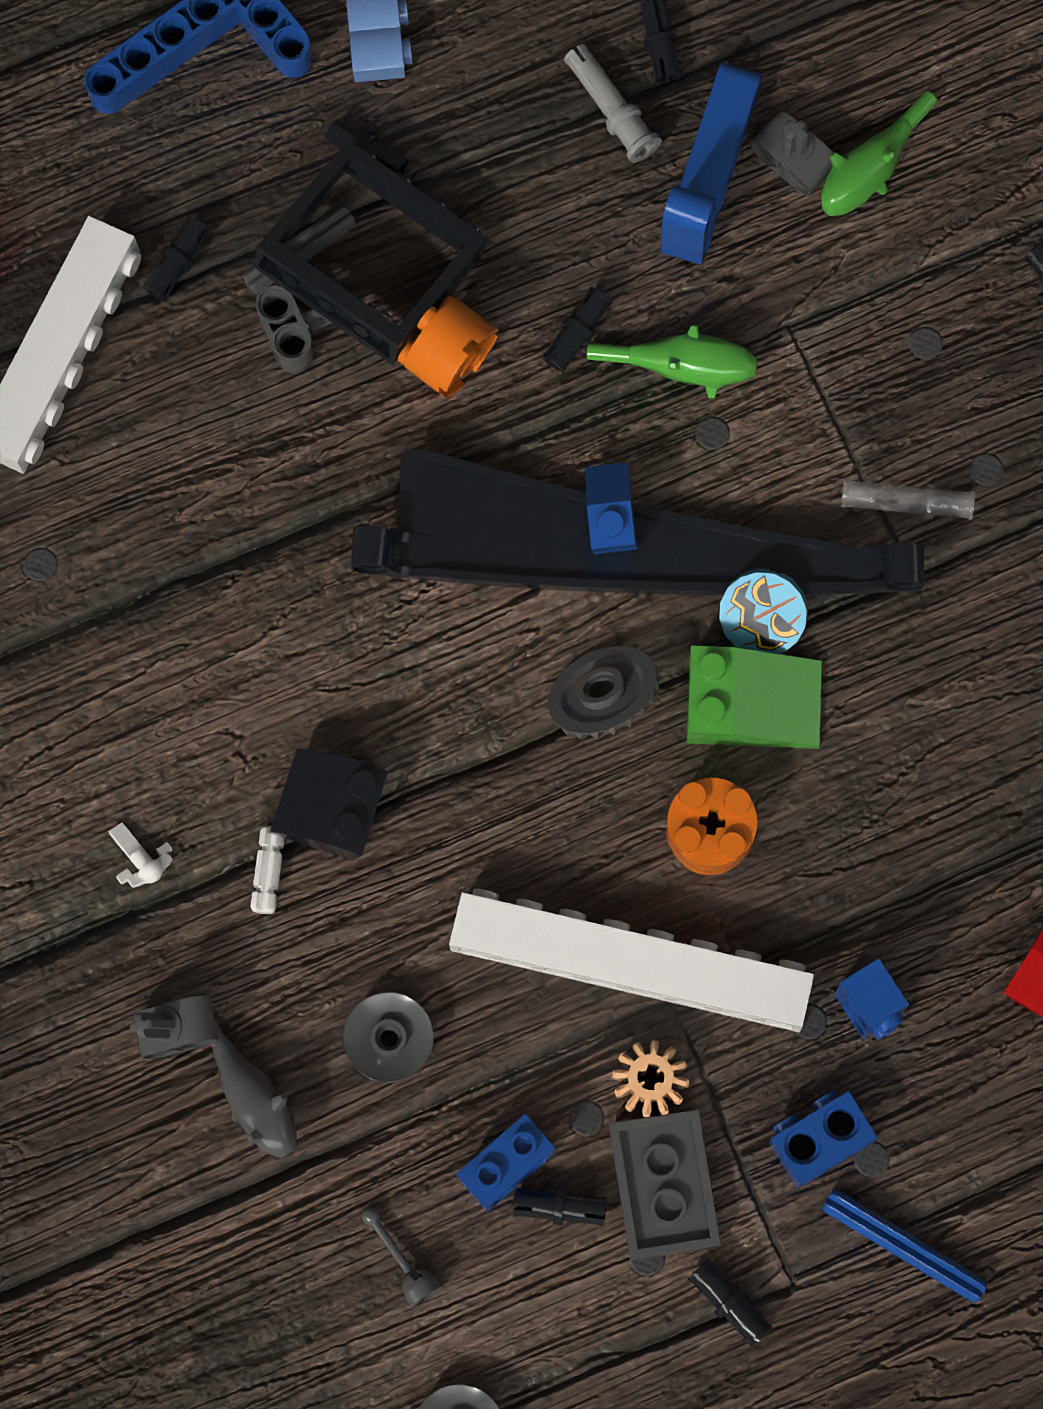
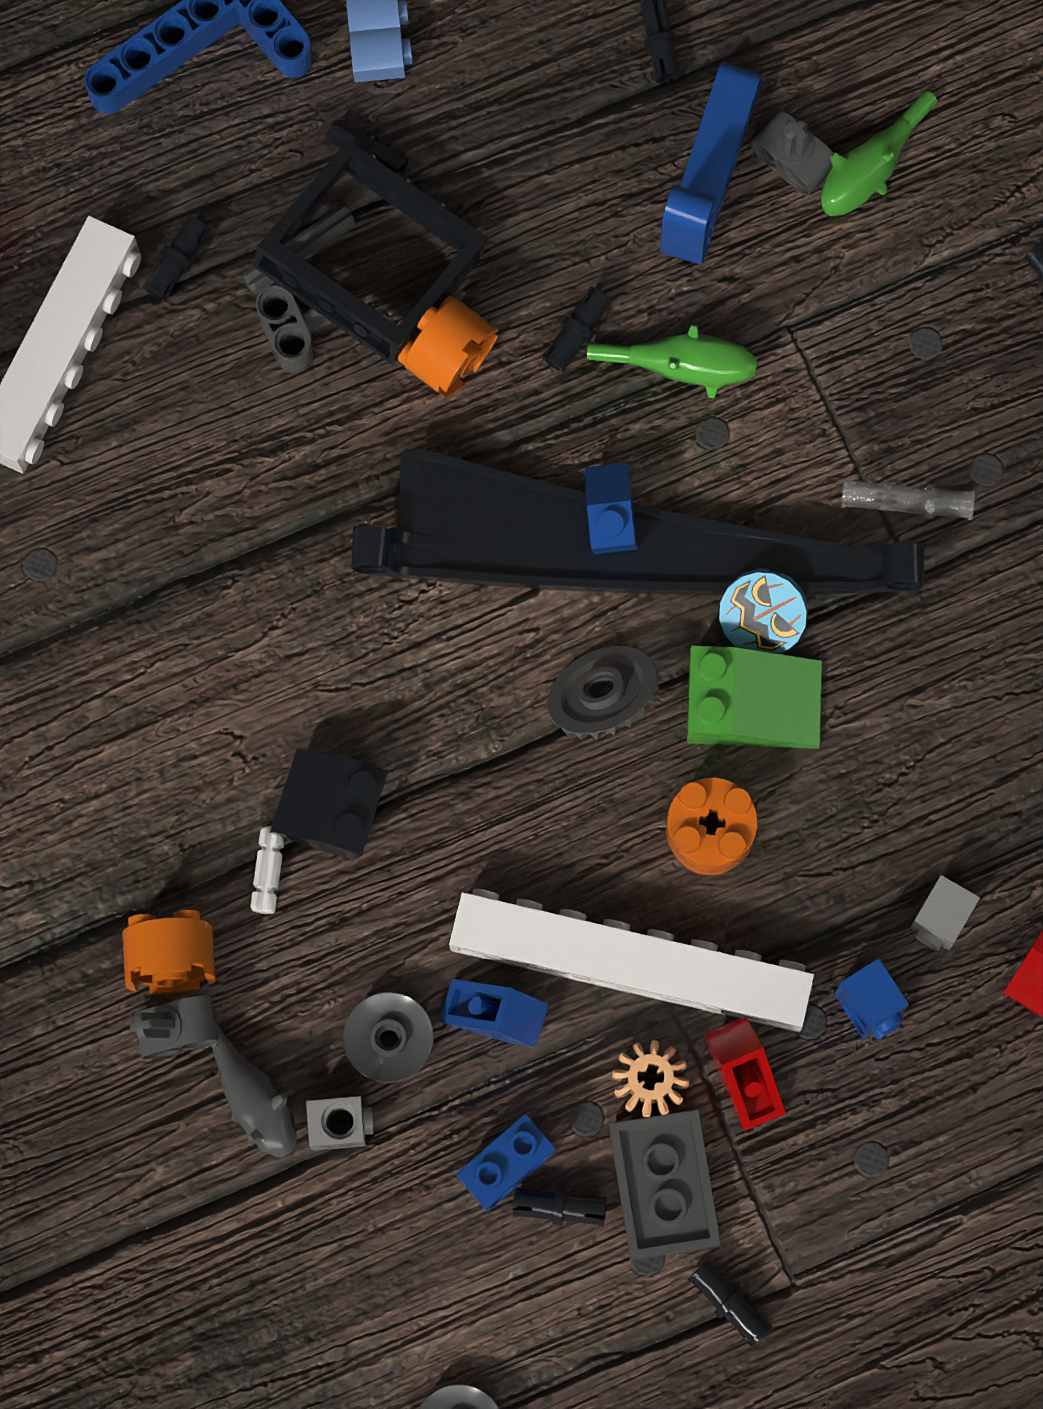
white piece [109,822,172,888] -> none
dark grey hinge [362,1207,443,1309] -> none
light grey pin [564,44,662,163] -> none
blue brick [769,1090,878,1189] -> none
blue axle [823,1190,988,1303] -> none
none -> orange brick [122,910,216,995]
none -> light grey brick [306,1096,374,1151]
none -> blue slope [439,979,549,1047]
none -> red slope [704,1017,786,1131]
none -> light grey brick [910,875,980,951]

